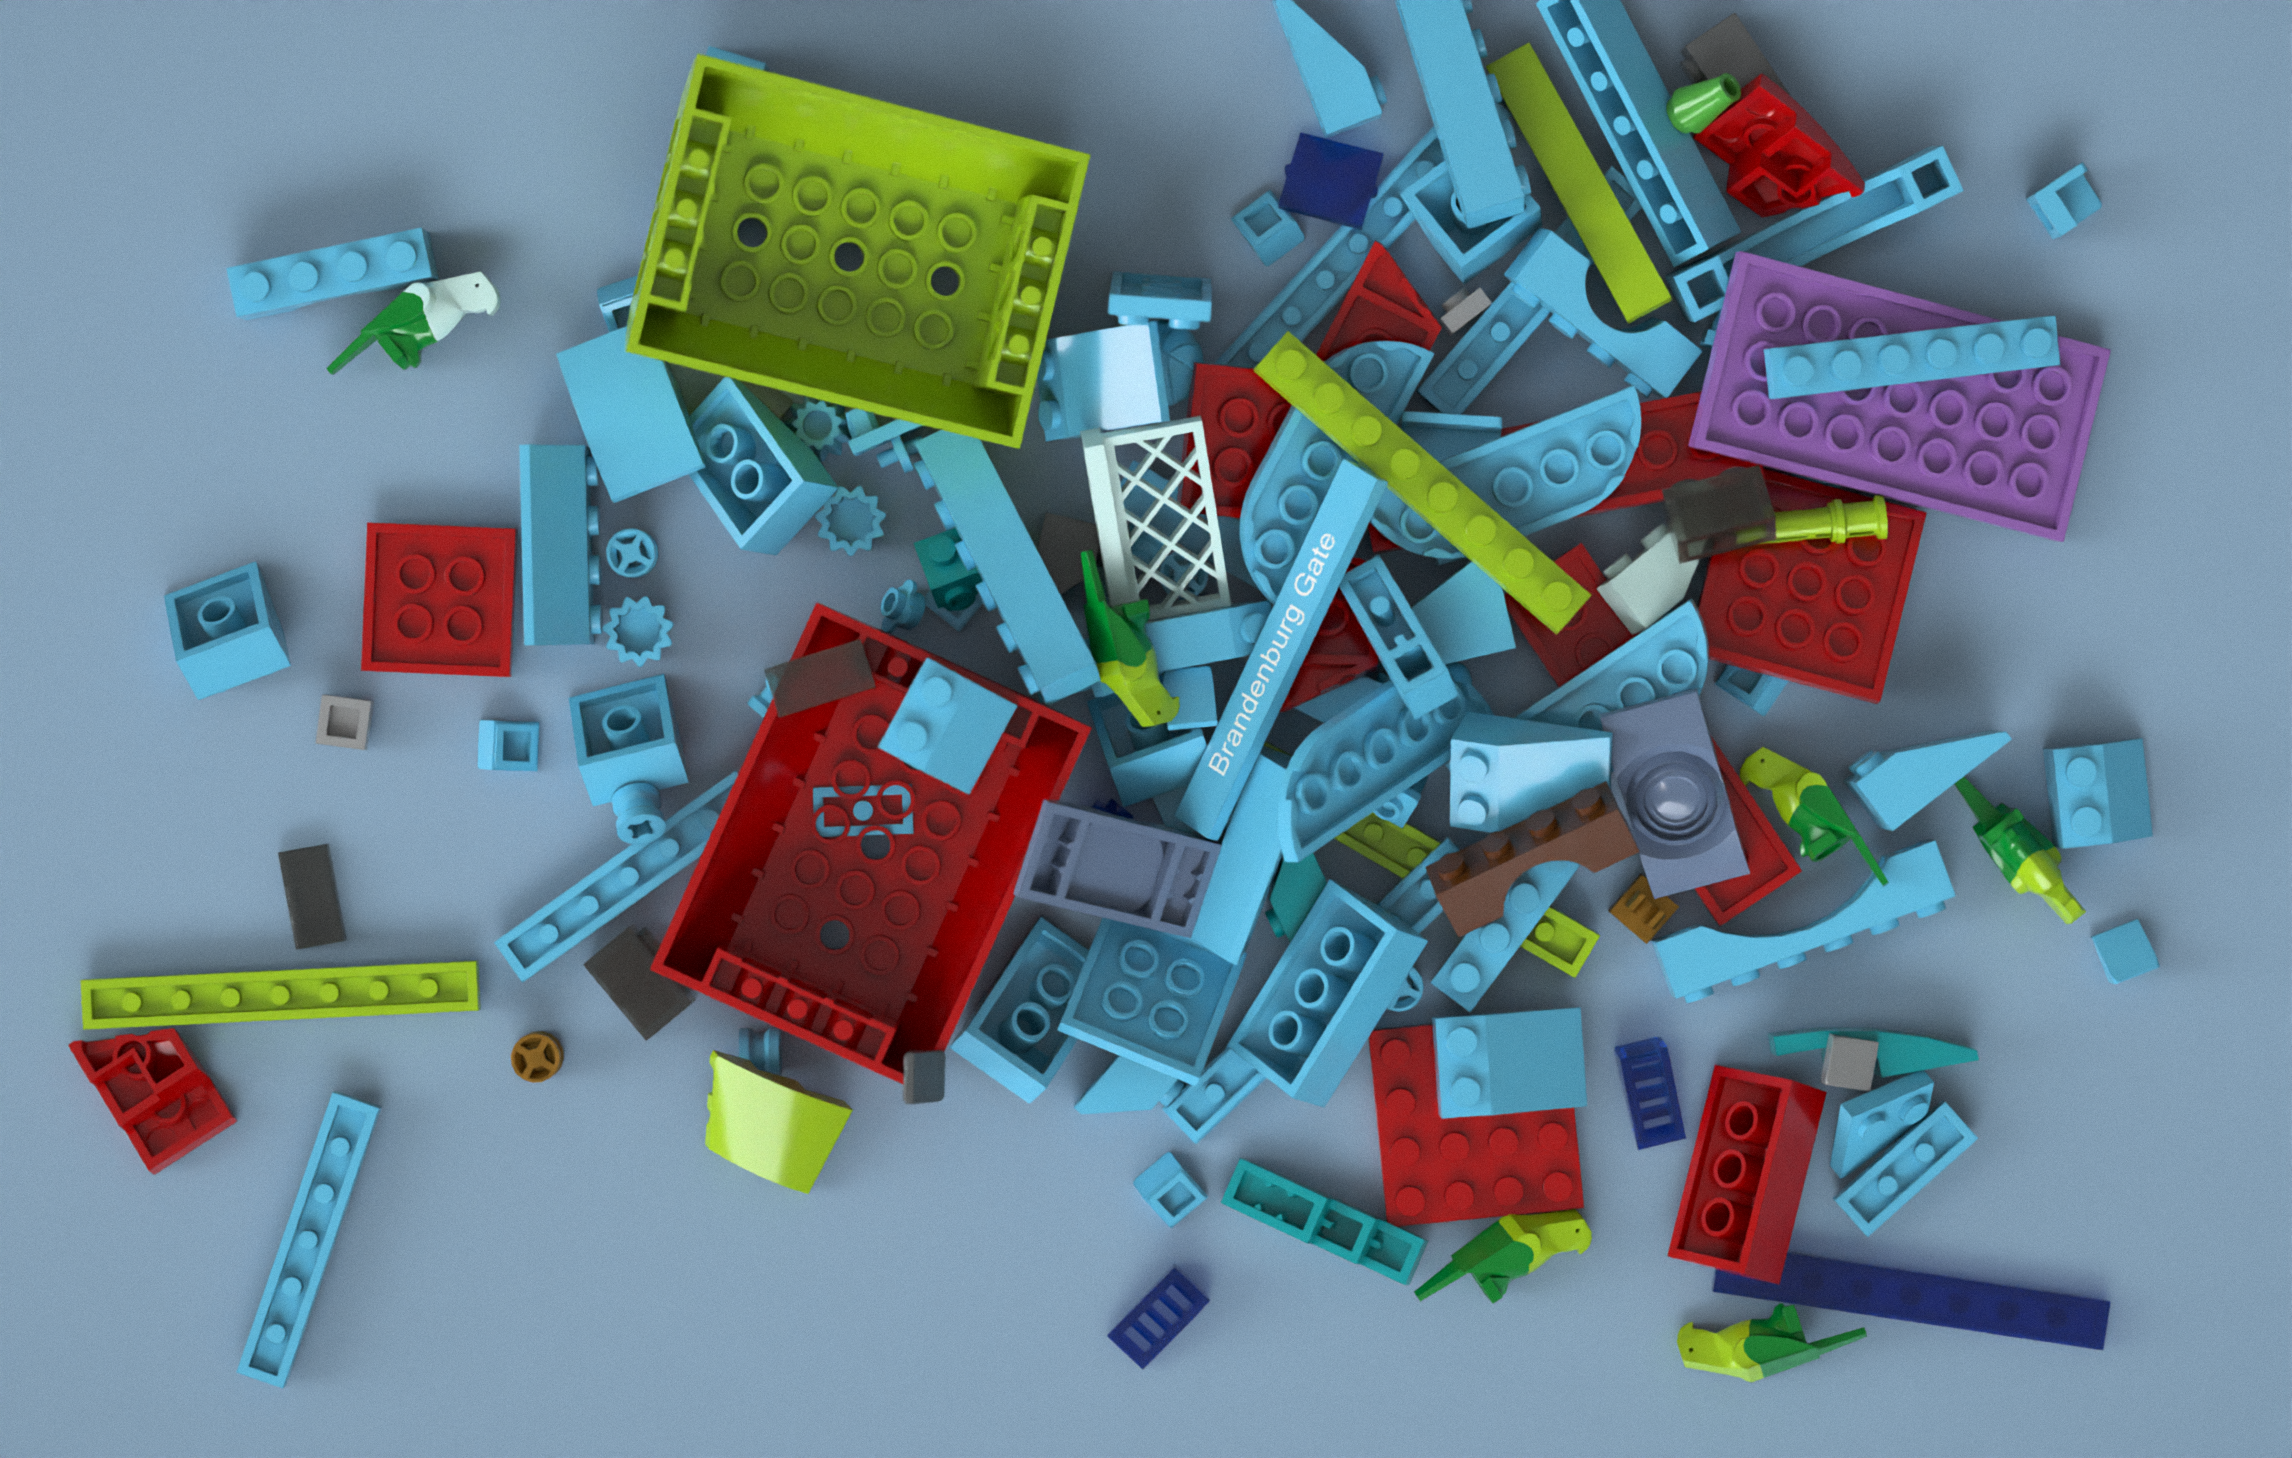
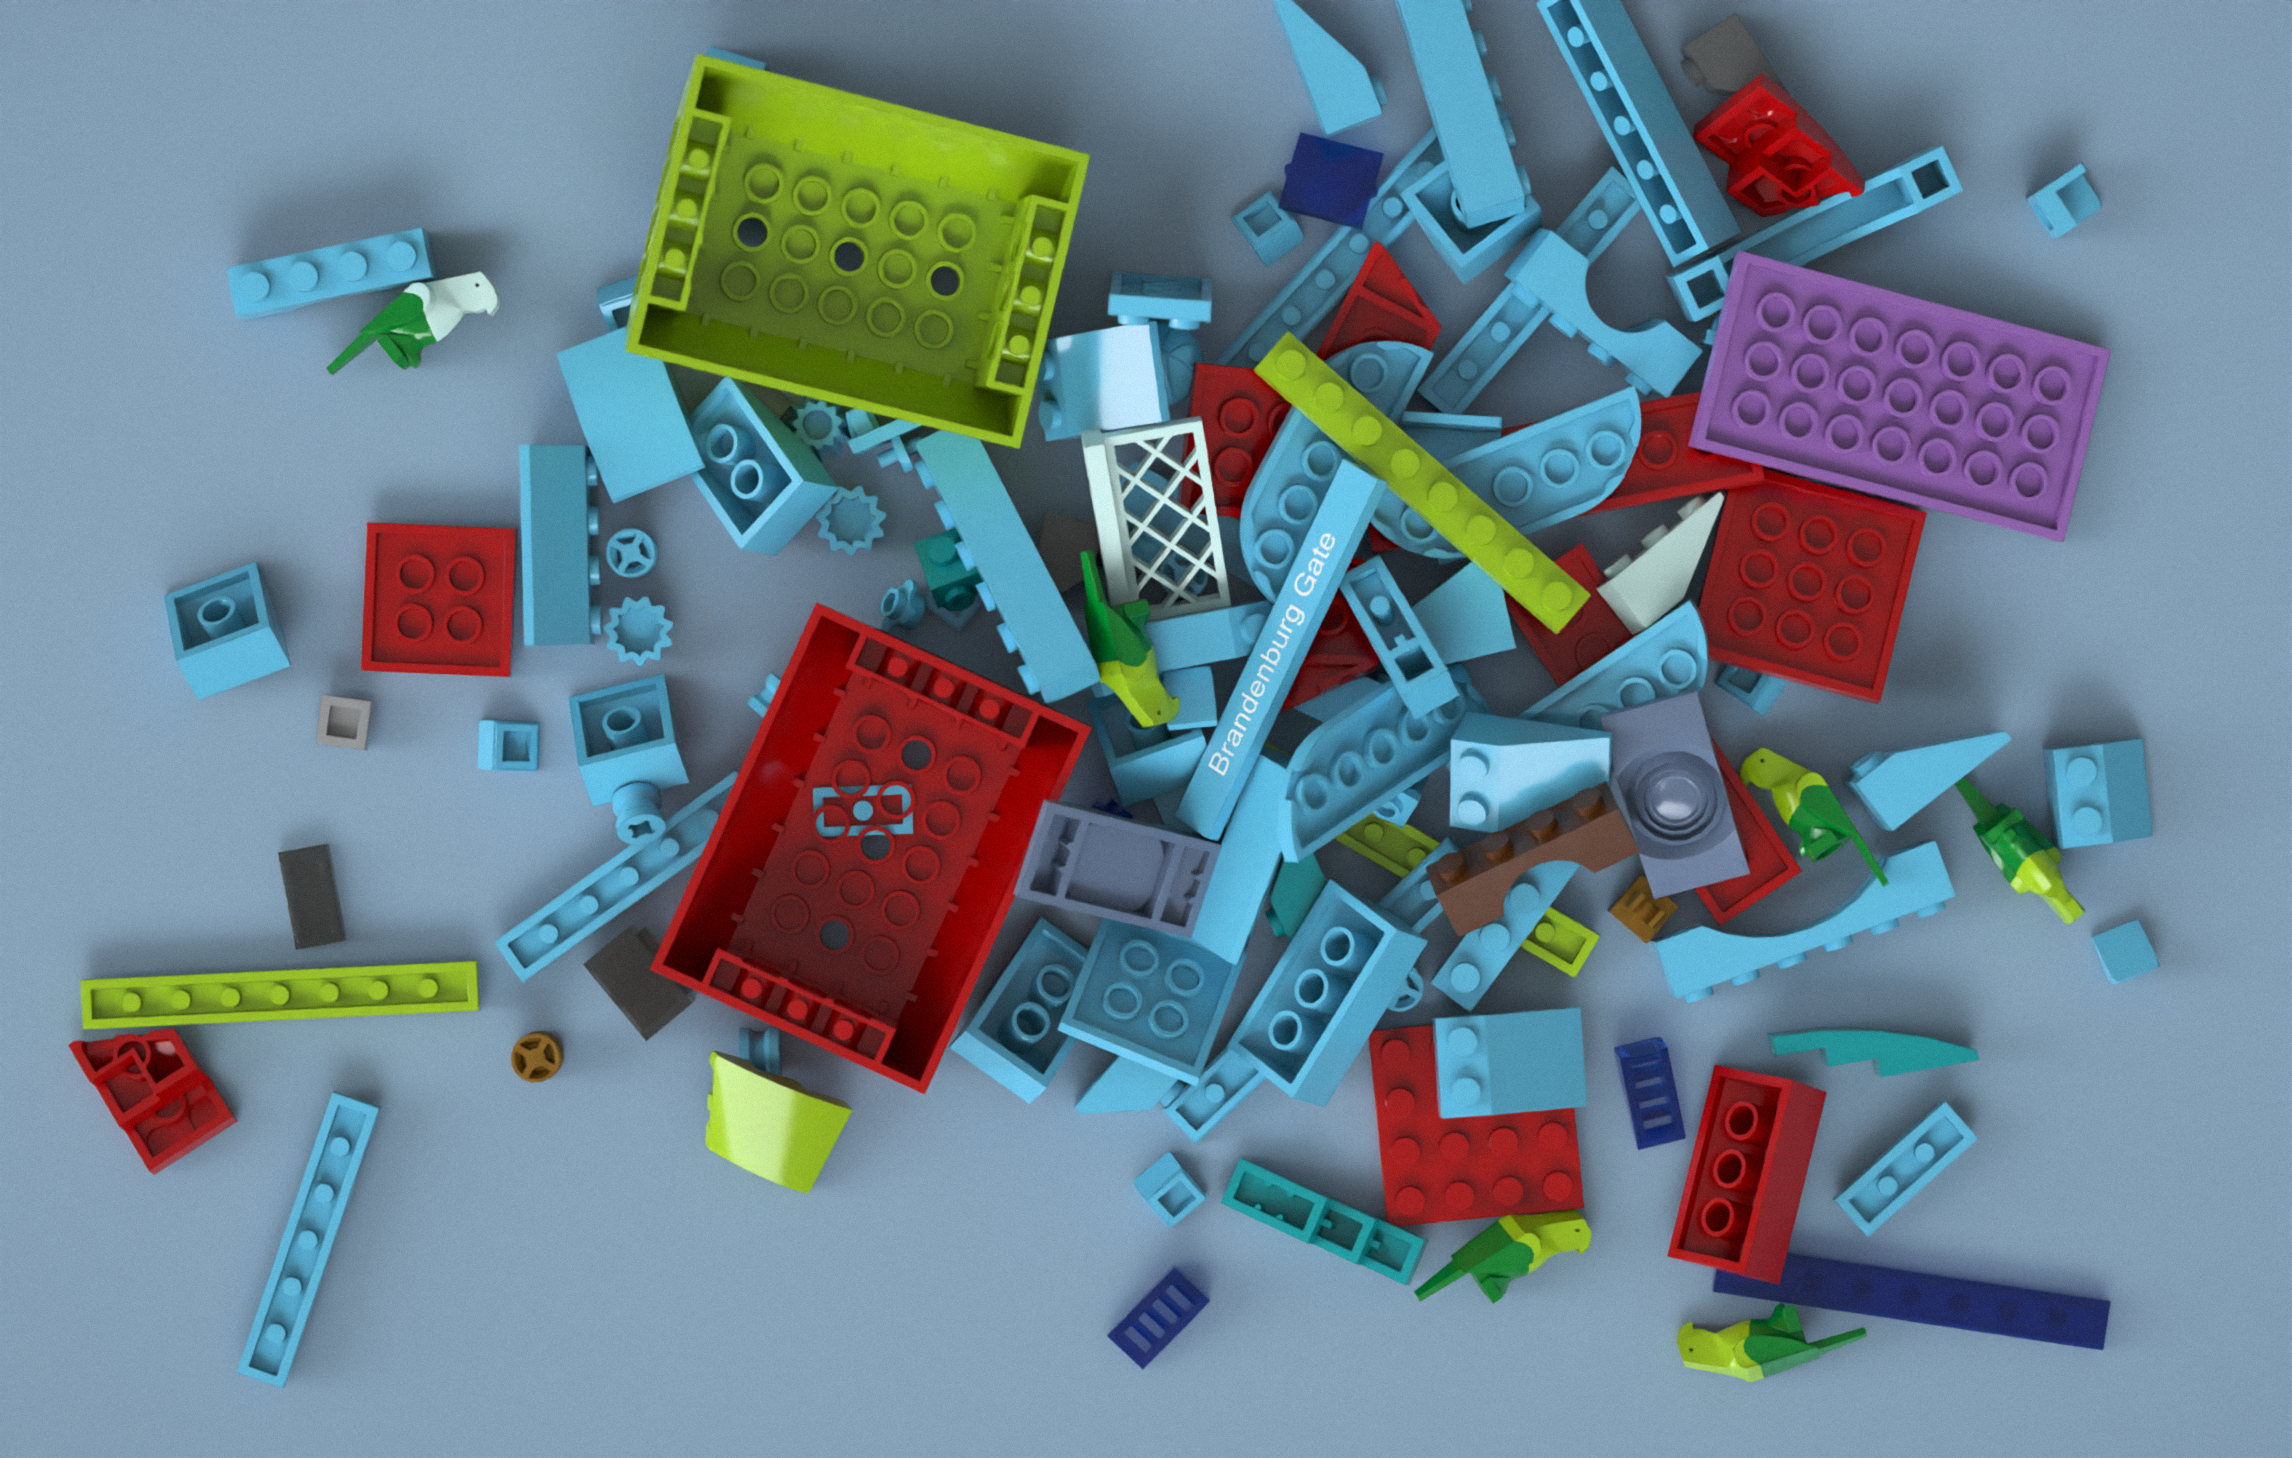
clear smoke tile [764,639,876,718] -> none
medium azure slope [878,657,1017,794] -> none
dark grey slope [903,1049,946,1104] -> none
light grey plate [1438,287,1492,336] -> none
lime tile [1486,42,1672,324] -> none
clear smoke brick [1662,465,1776,564] -> none
bright green cone [1666,73,1741,134] -> none
lime pin [1733,495,1888,547] -> none
medium azure plate [1764,315,2060,399] -> none
light grey slope [1820,1033,1879,1091] -> none
medium azure wing [1830,1070,1934,1179] -> none

